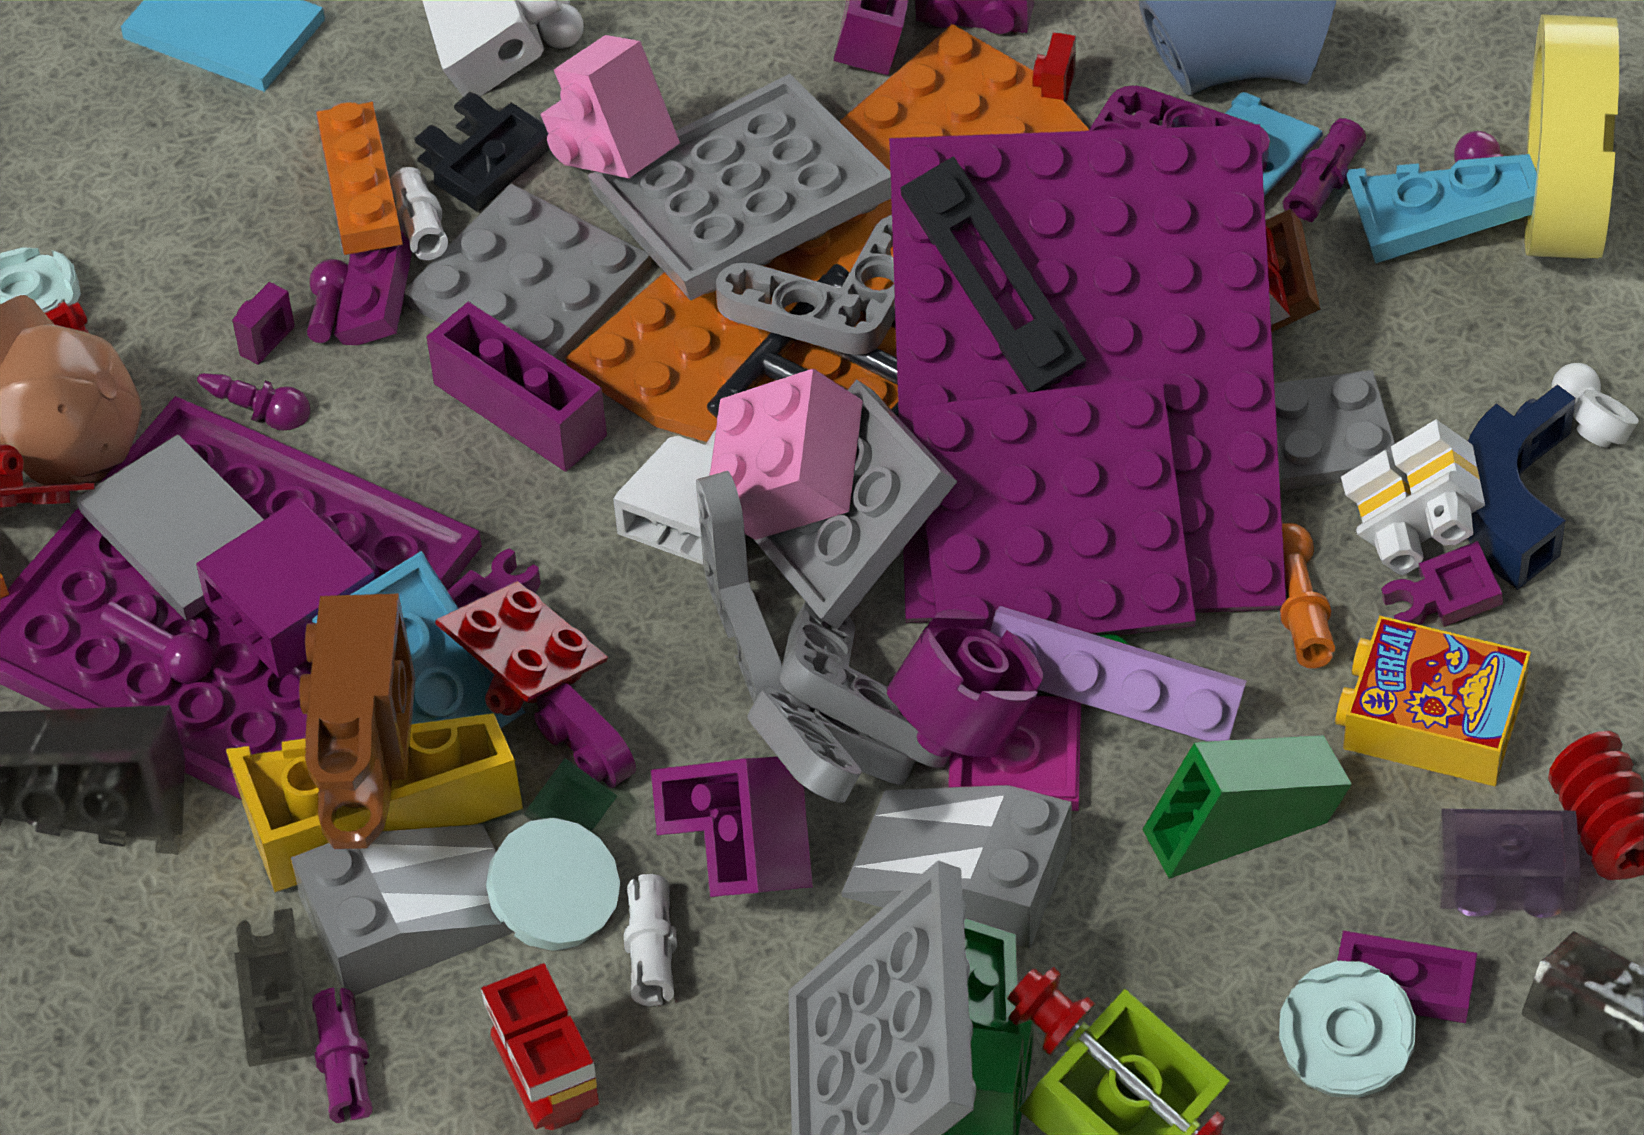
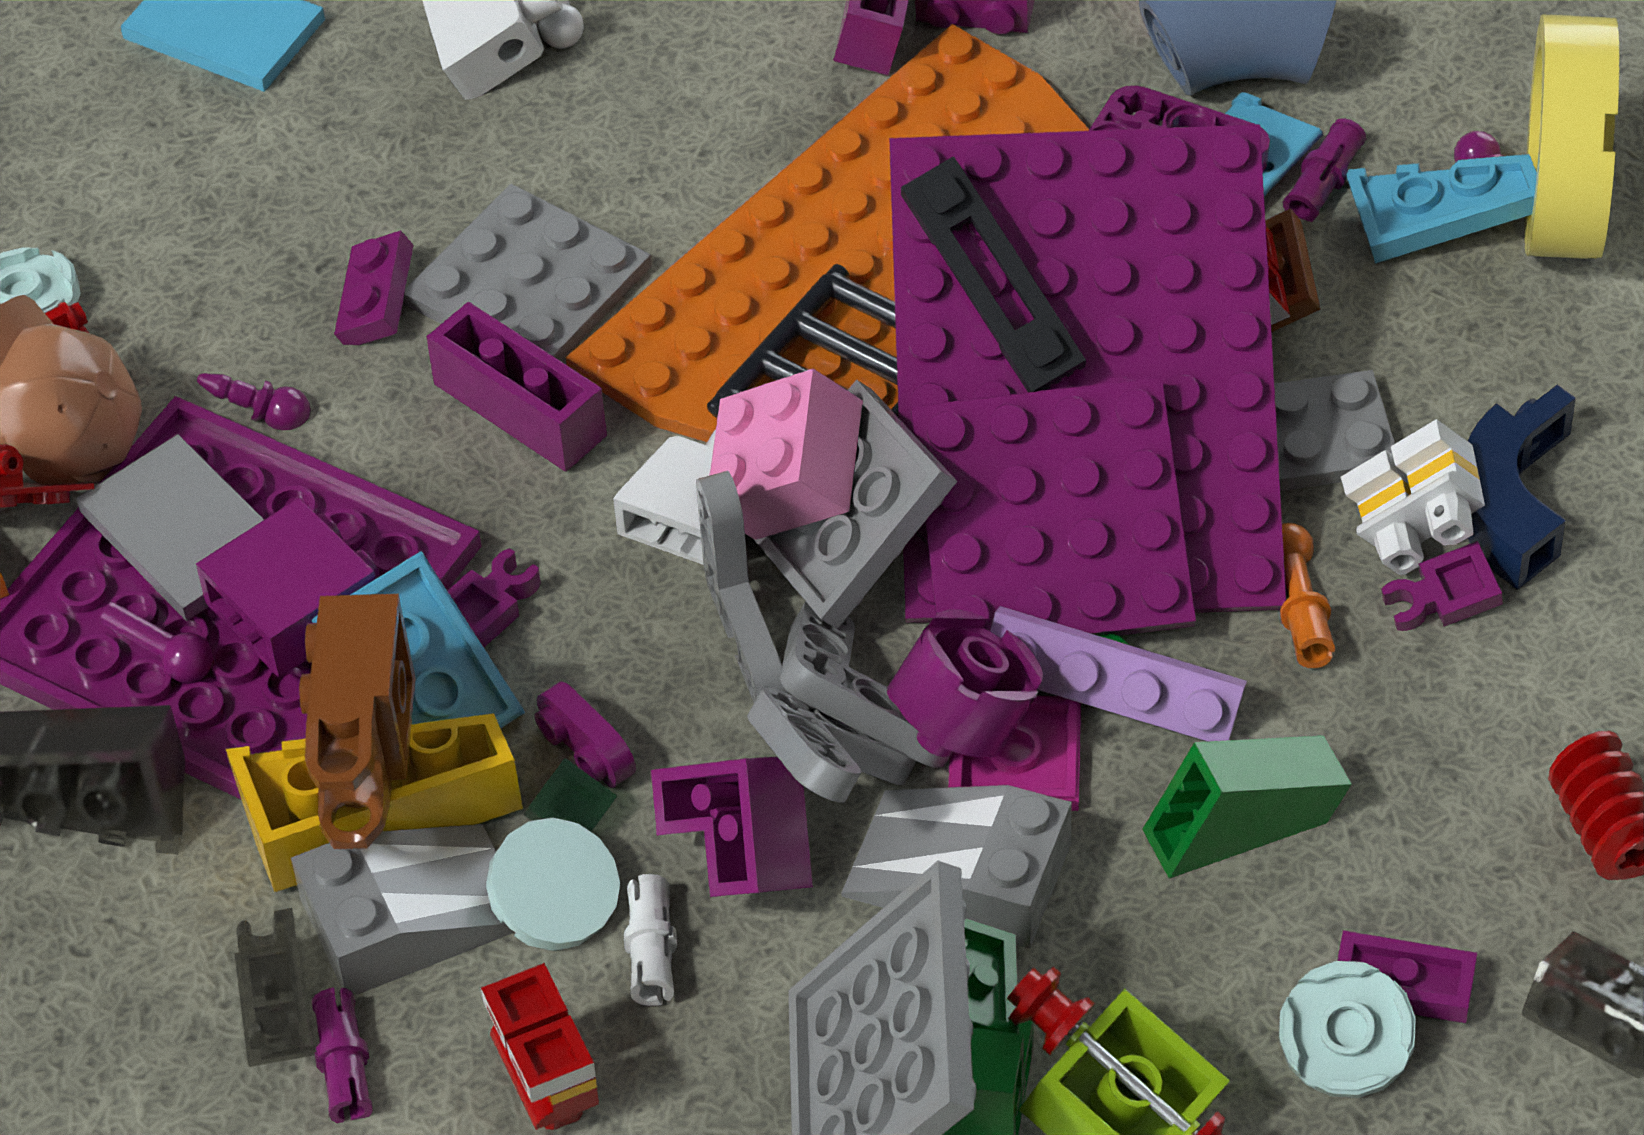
magenta plate [232,282,295,365] -> none
magenta bar [307,259,348,343] -> none
orange plate [316,102,403,255] -> none
white pin [390,167,448,260] -> none
black plate [415,92,550,212] -> none
red hinge [435,581,608,716] -> none
bright pink brick [540,35,680,178] -> none
light grey plate [587,74,891,301] -> none
light grey beam [716,215,895,355] -> none
red plate [1032,32,1076,103] -> none
brick [1335,615,1531,787] -> none
clear purple brick [1438,808,1580,918] -> none
white plate [1552,363,1639,448] -> none

